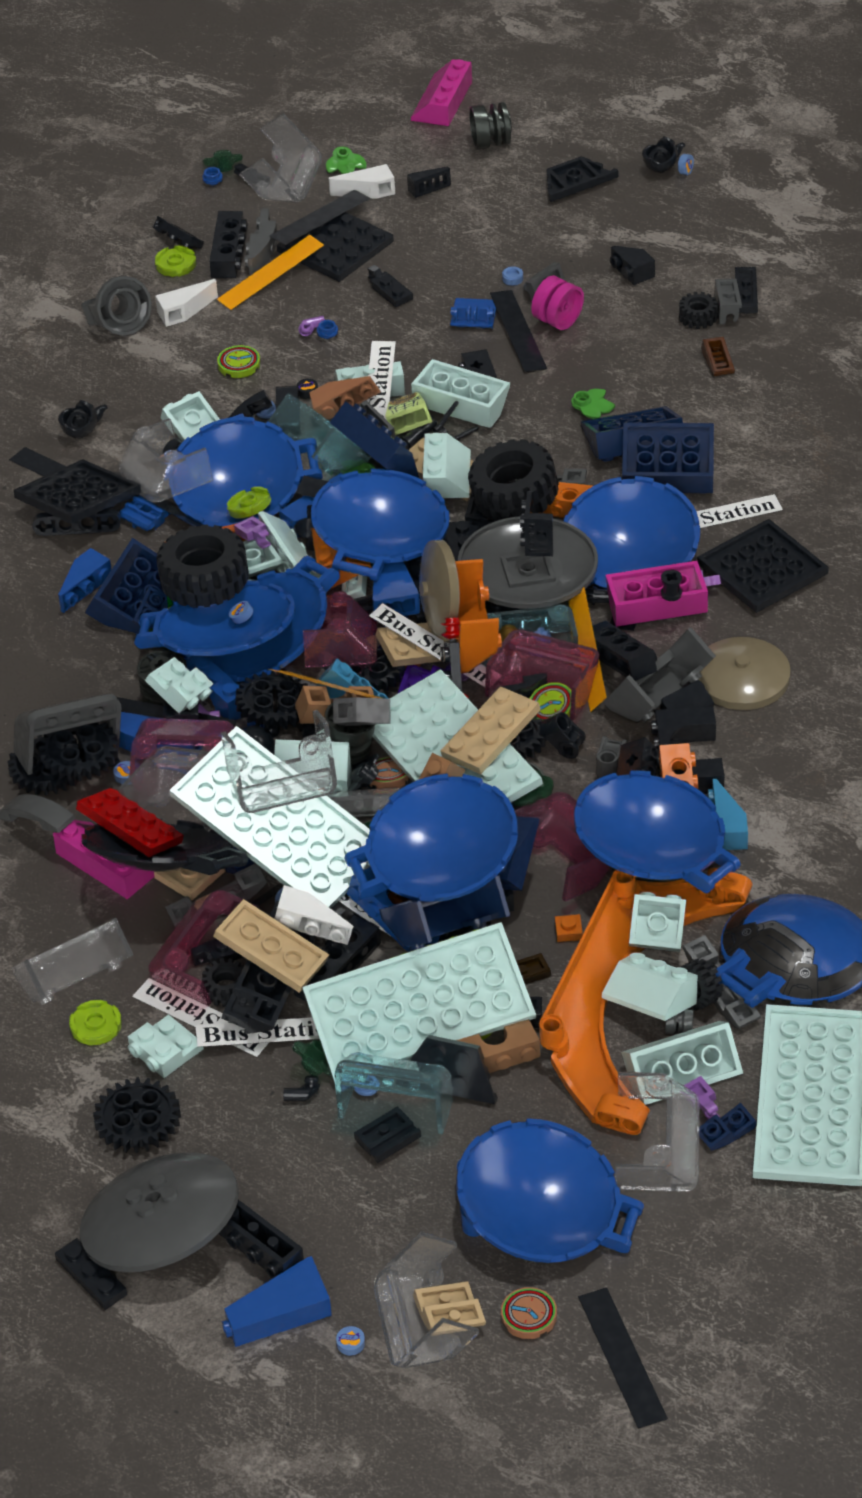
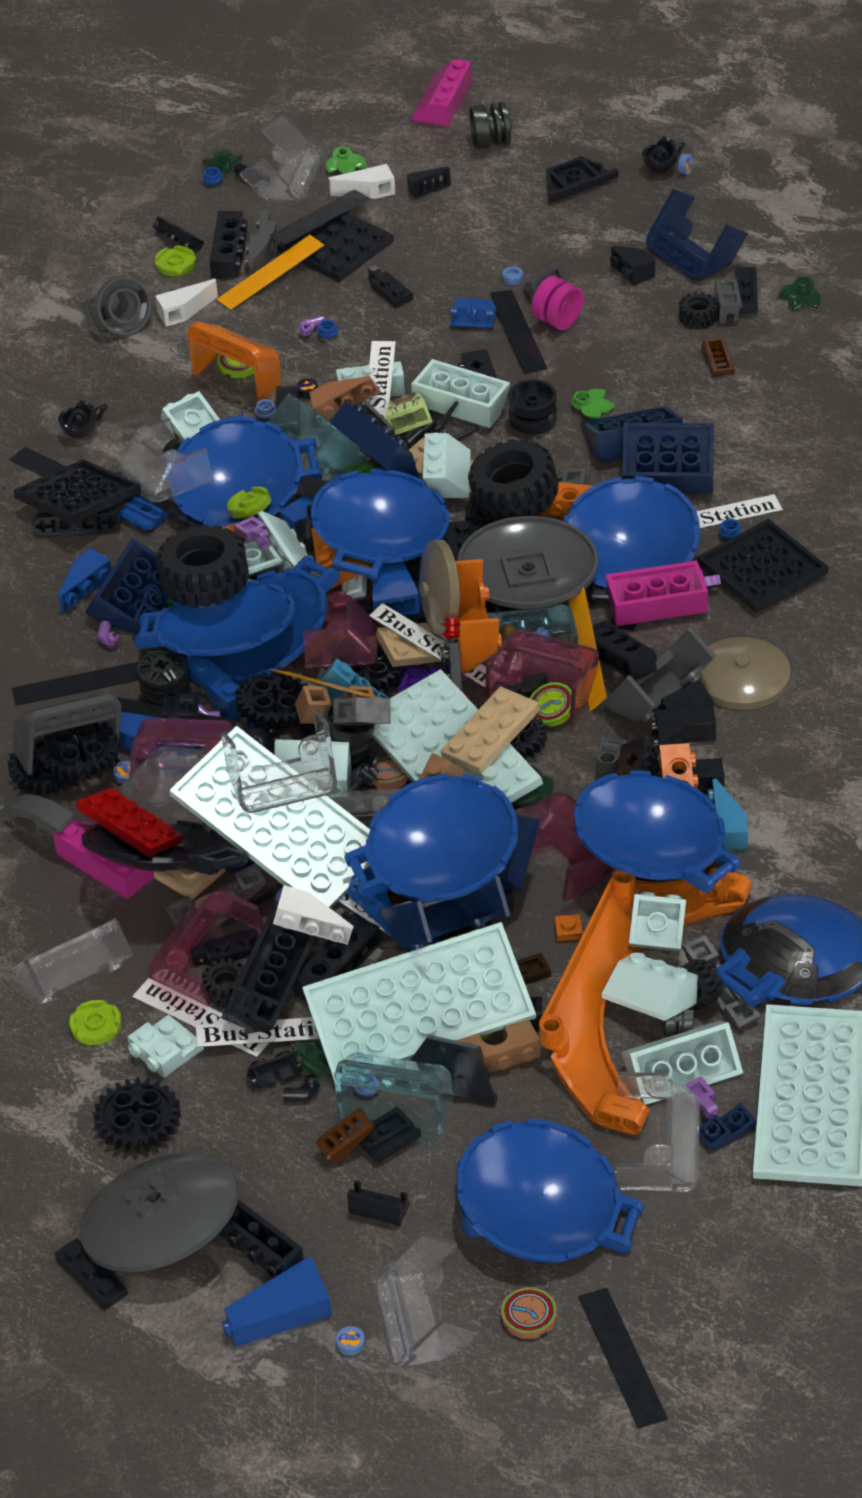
light aqua plate [145,657,213,714] -> none
tan plate [213,899,329,993] -> none
black slope [228,390,273,418] -> none
medium blue tile [229,601,253,624] -> none
tan slope [413,1281,486,1333] -> none
black bracket [520,491,554,557] -> none
black piece [539,712,586,759] -> none
black bush [661,570,682,601] -> none
none -> black sticker [12,662,139,705]
none -> medium lavender arm [97,621,120,648]
none -> orange windscreen [188,321,282,403]
none -> black hinge [246,1050,303,1089]
none -> reddish brown slope [315,1108,376,1165]
none -> black hinge [347,1180,410,1226]
none -> black wheel [508,379,557,434]
none -> dark blue windscreen [646,188,748,280]
none -> blue plate [719,519,742,539]
none -> clear green plate [778,277,821,312]

